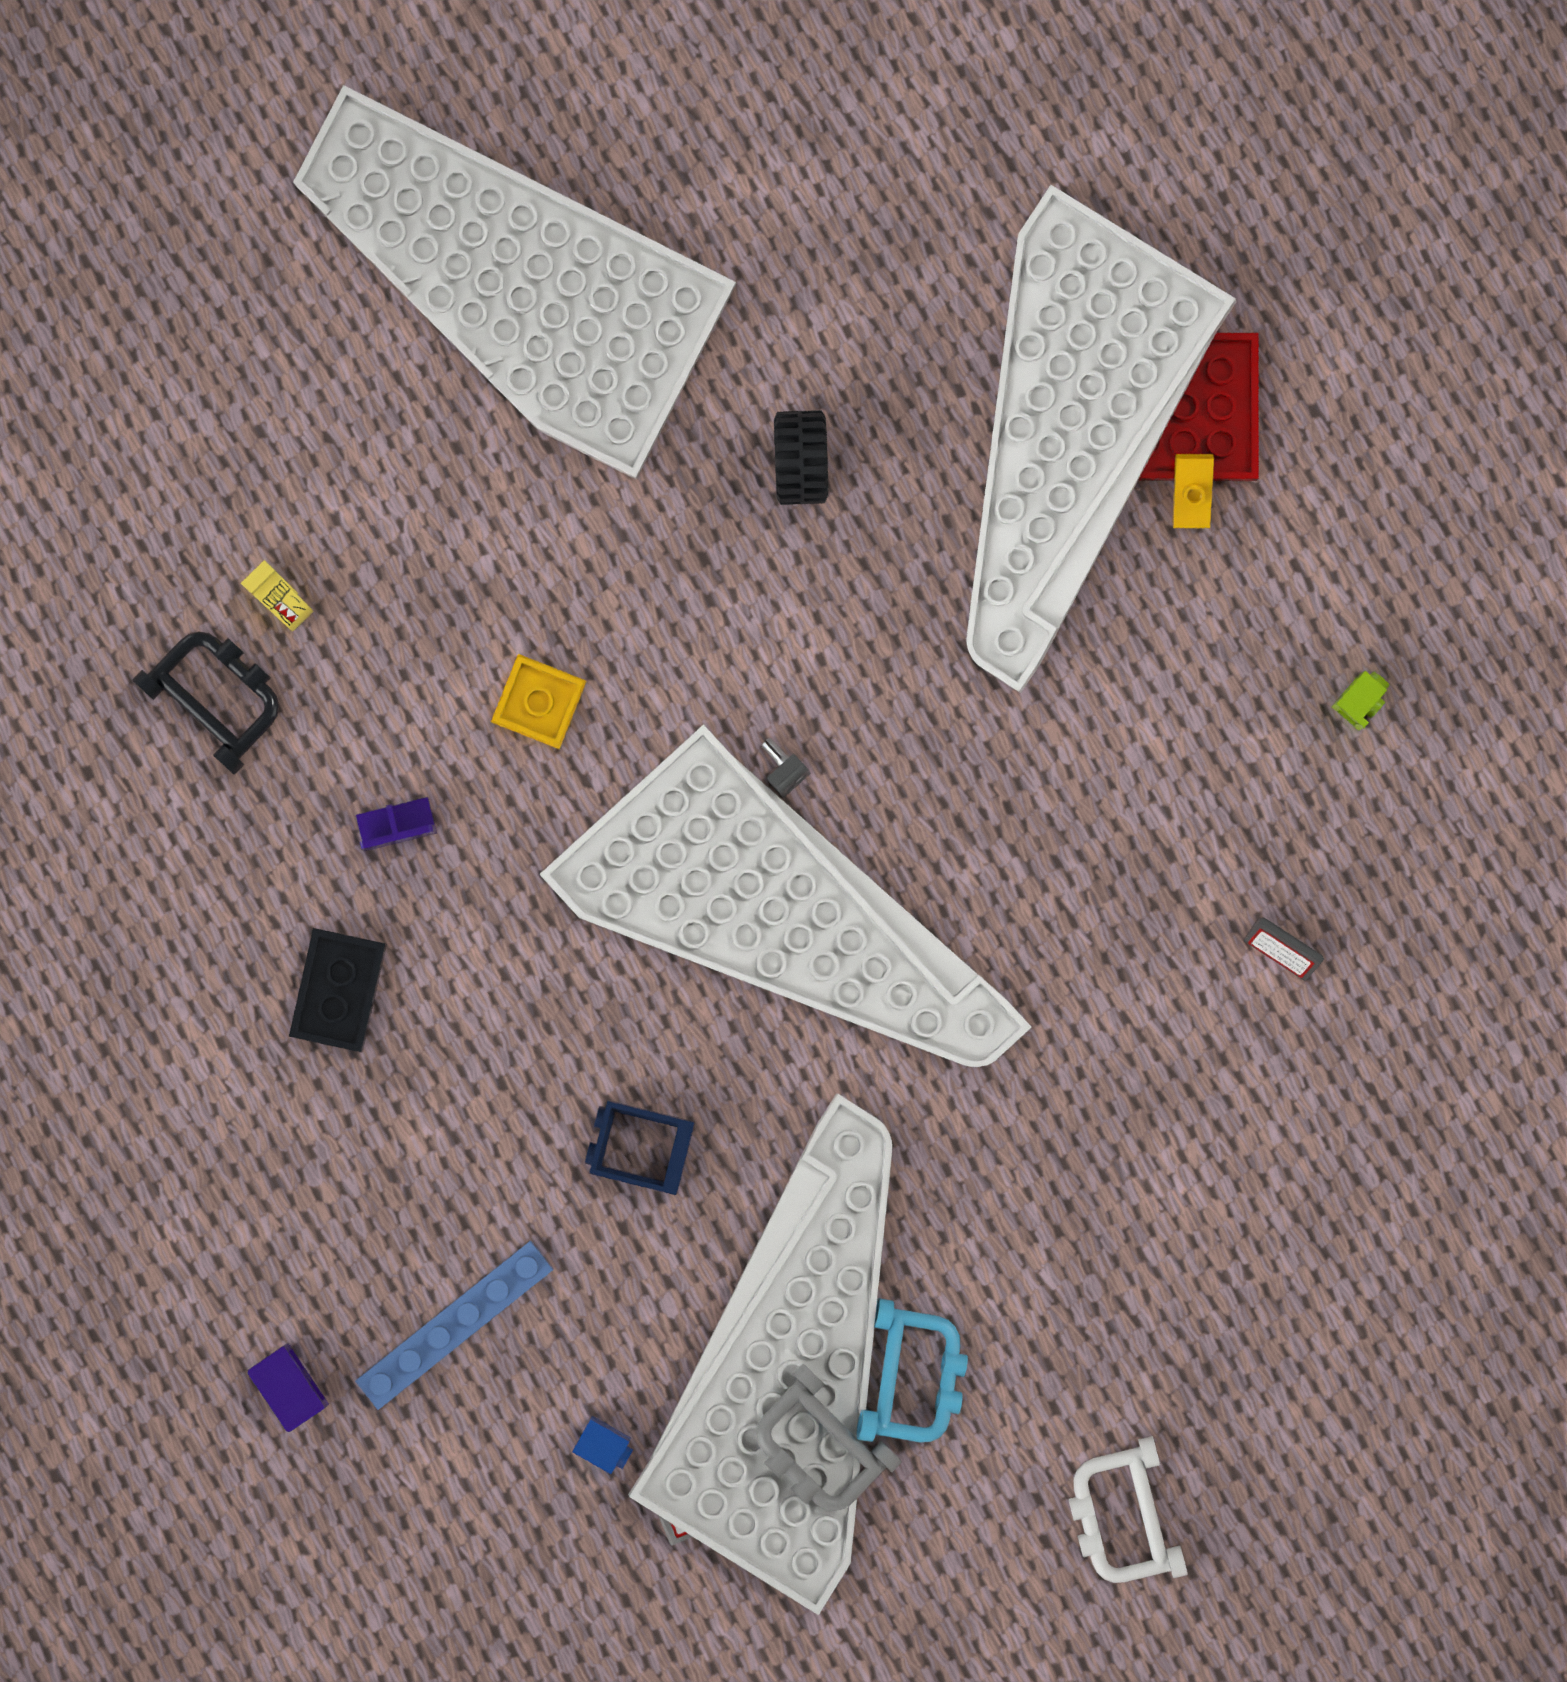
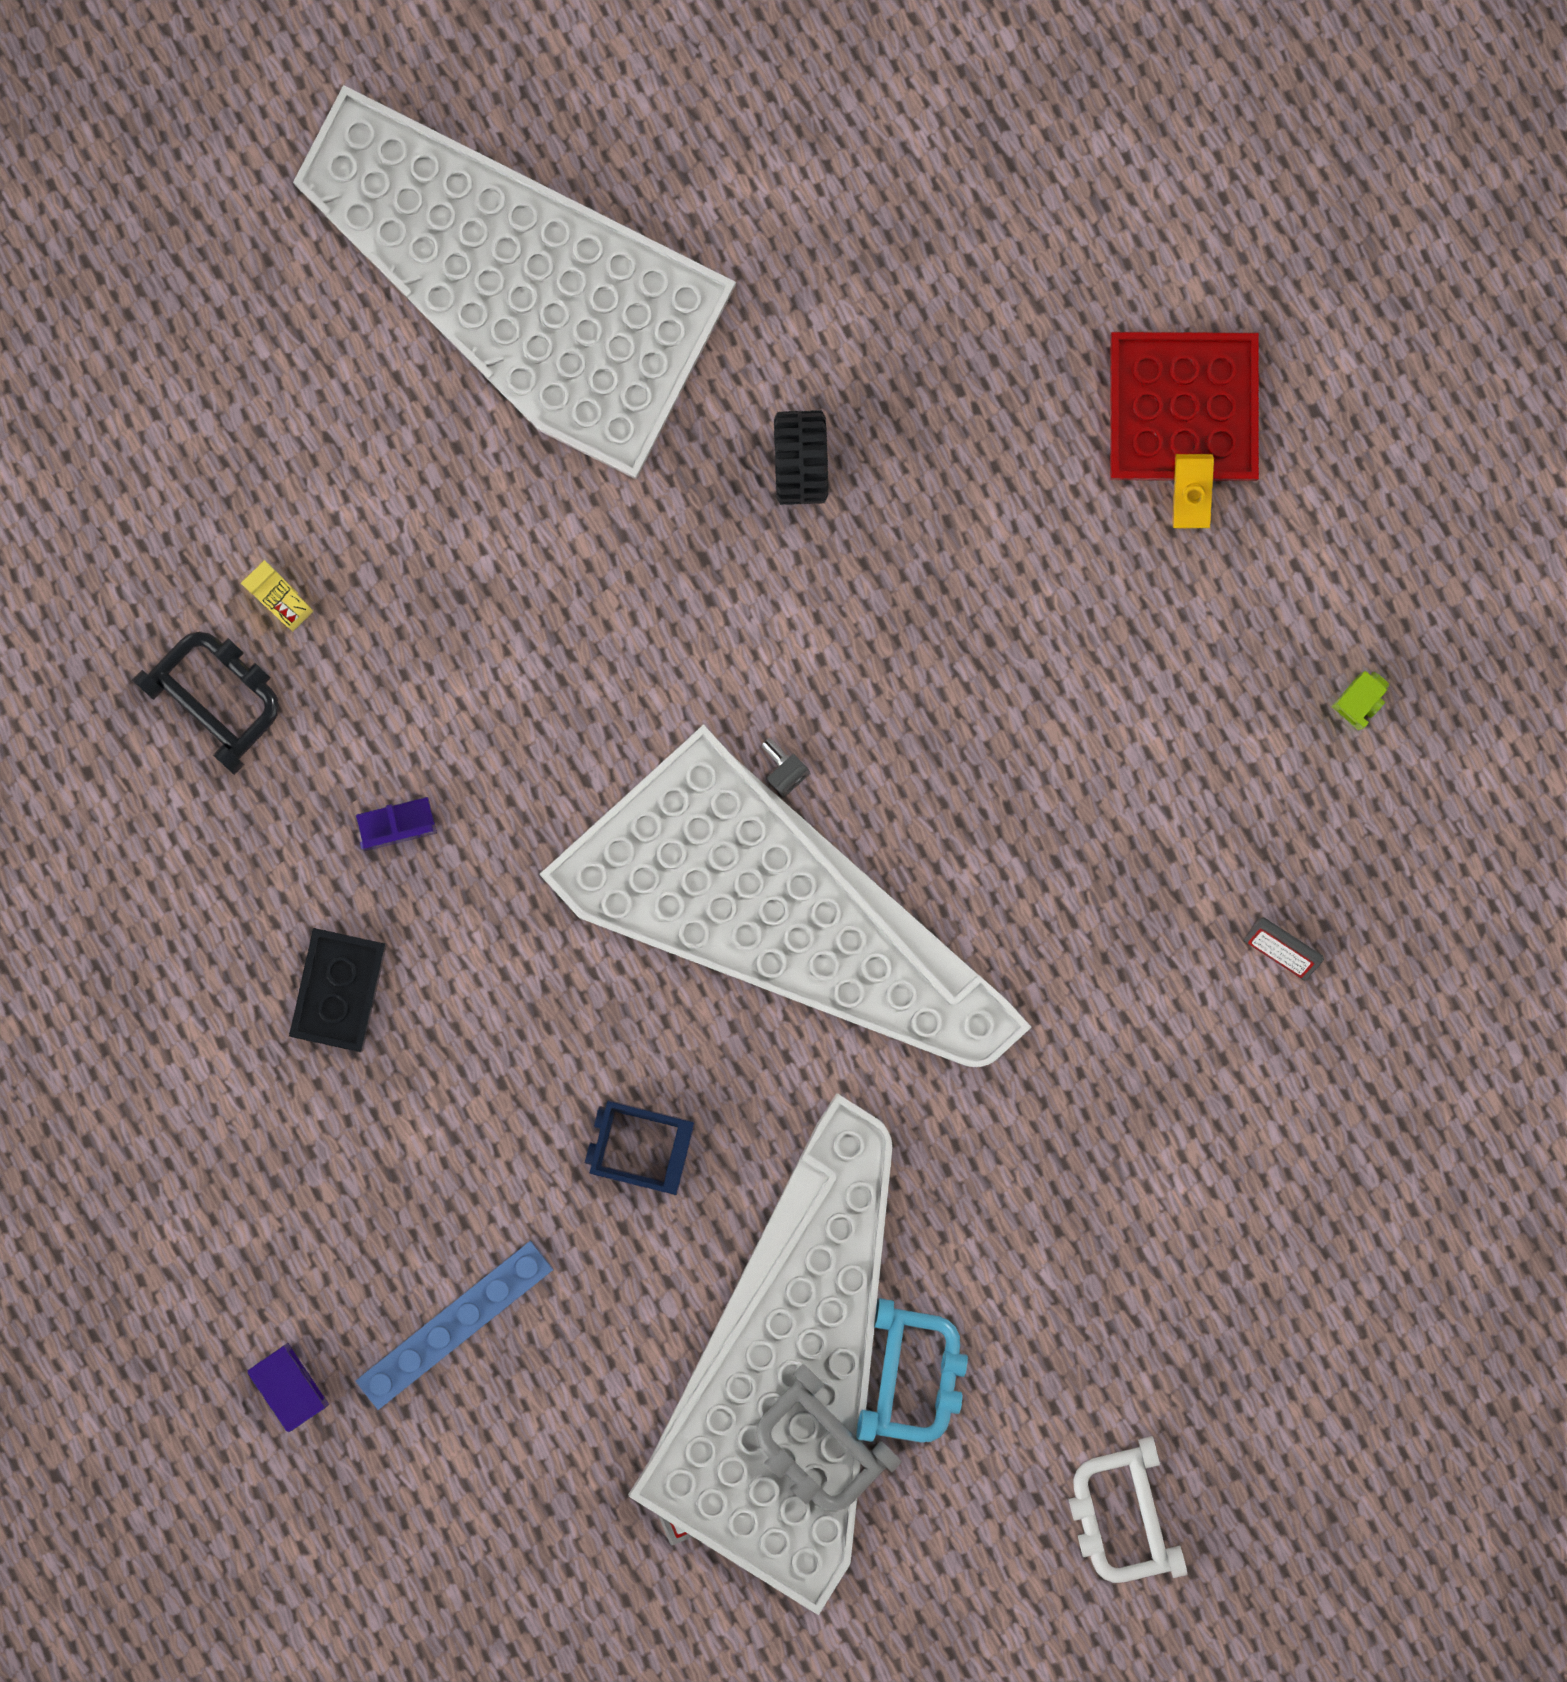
yellow tile [491,654,587,750] -> none
blue brick [572,1415,633,1474] -> none
white wing [966,185,1237,693] -> none

